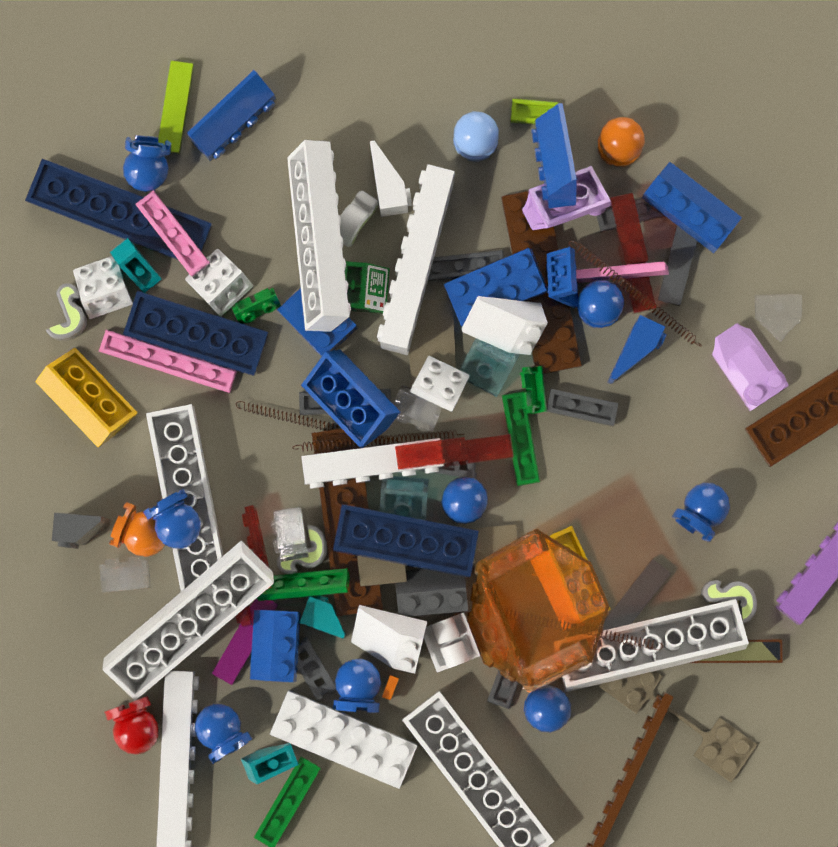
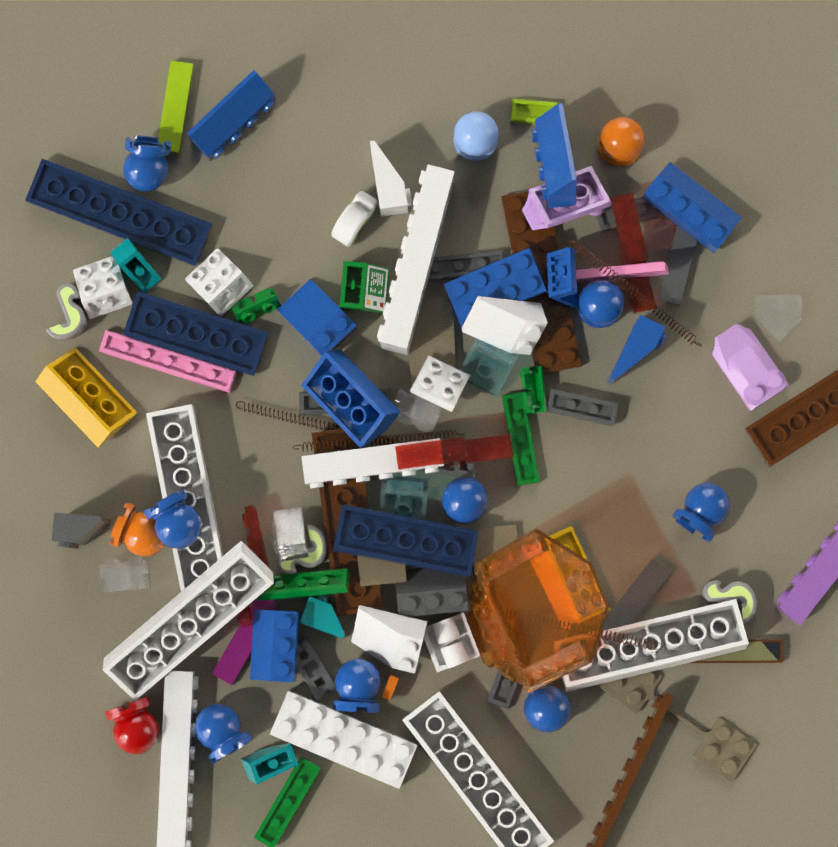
bright pink tile [136,190,210,277] -> none
white brick [287,140,351,332] -> none

